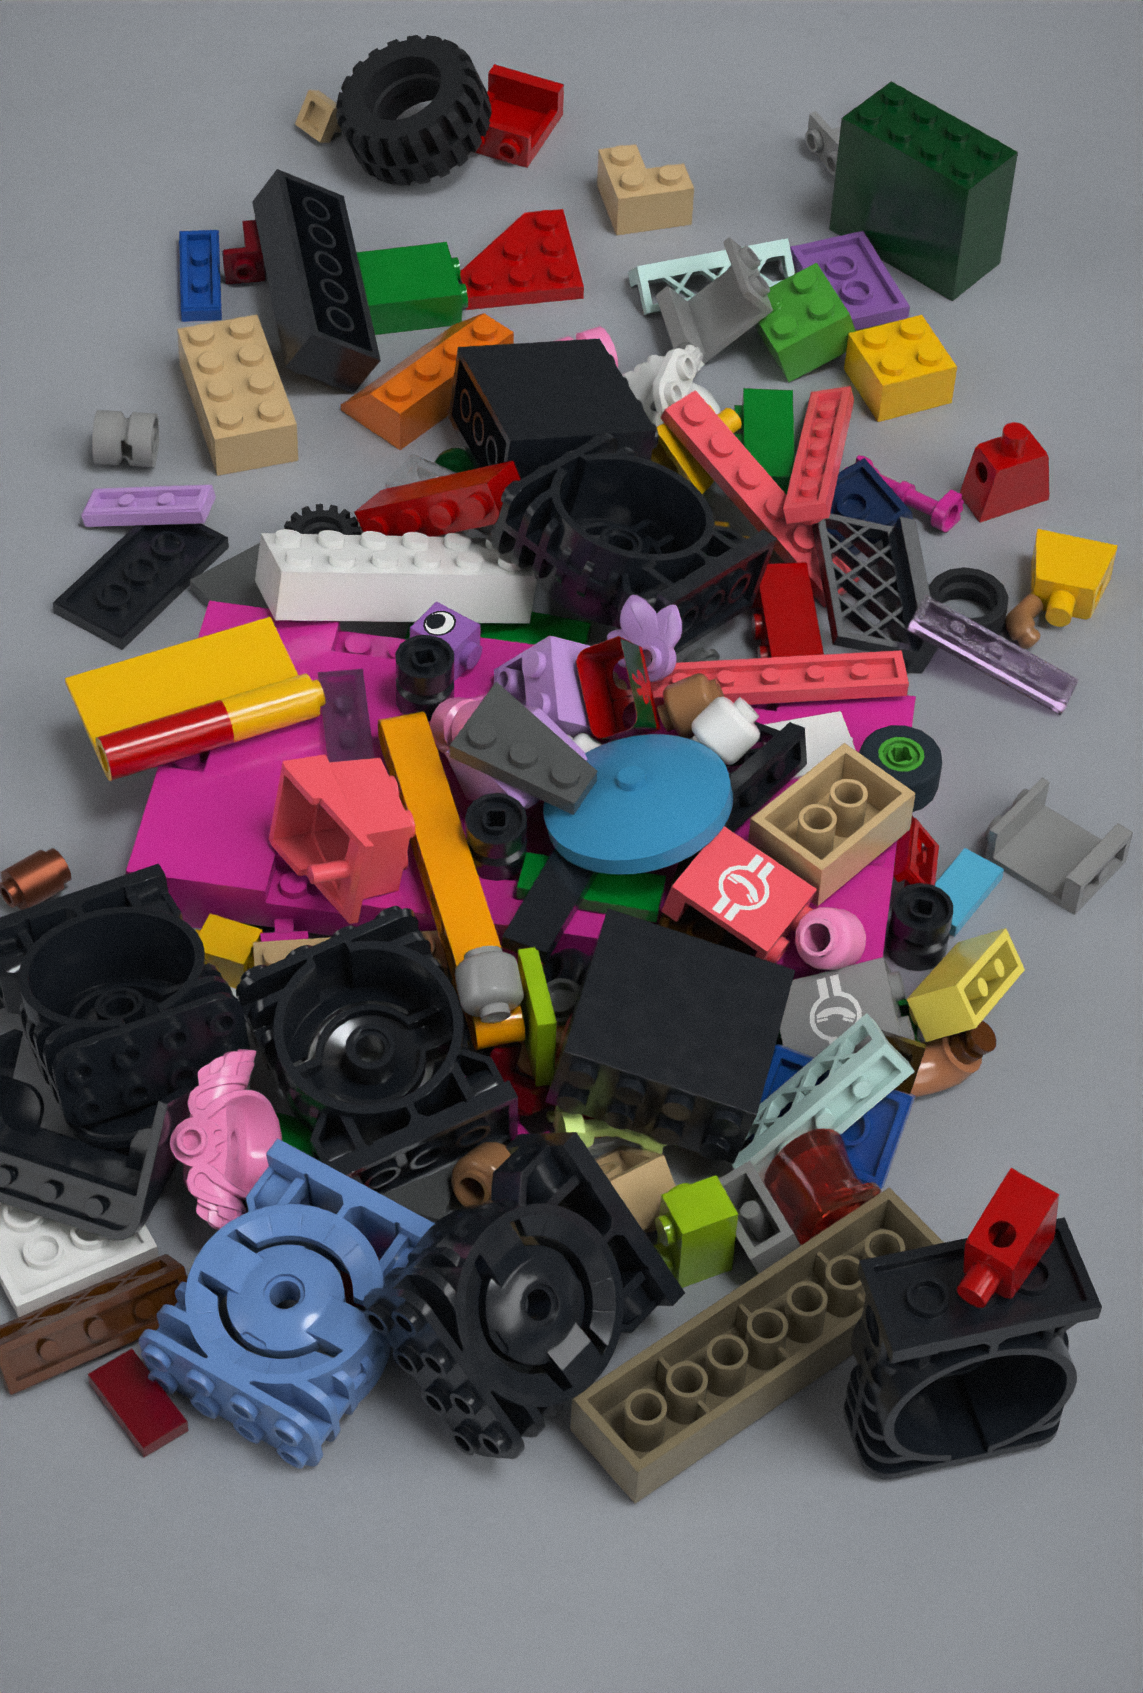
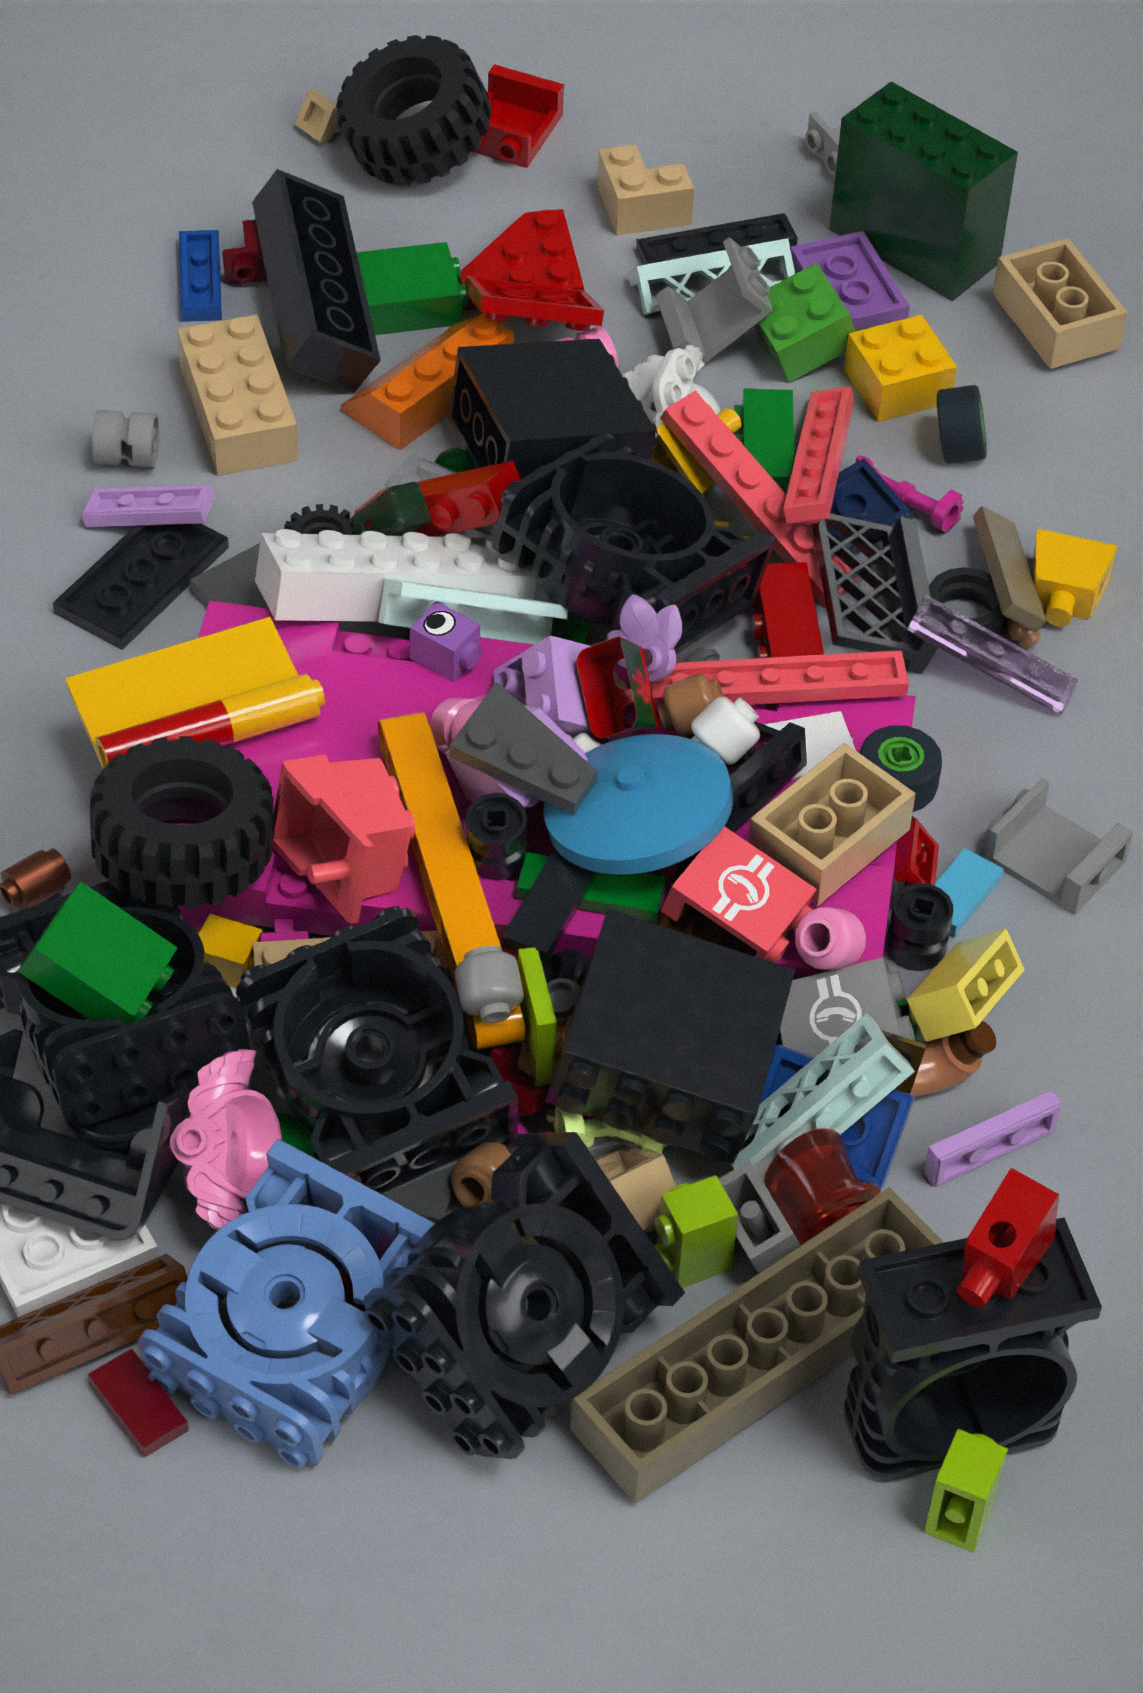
clear purple tile [318,669,374,762] -> none
black wheel [395,635,454,721] -> none
red torso [960,422,1050,523] -> none
none -> green brick [18,881,177,1025]
none -> black tyre [90,736,274,910]
none -> clear green slope [352,482,431,536]
none -> light aqua fence [378,578,568,645]
none -> red plate [466,276,604,331]
none -> black tile [636,213,798,265]
none -> lavender tile [924,1090,1062,1187]
none -> lime brick [924,1429,1008,1553]
none -> black wheel [936,385,987,464]
none -> dark tan tile [973,506,1046,632]
none -> tan brick [993,238,1128,369]

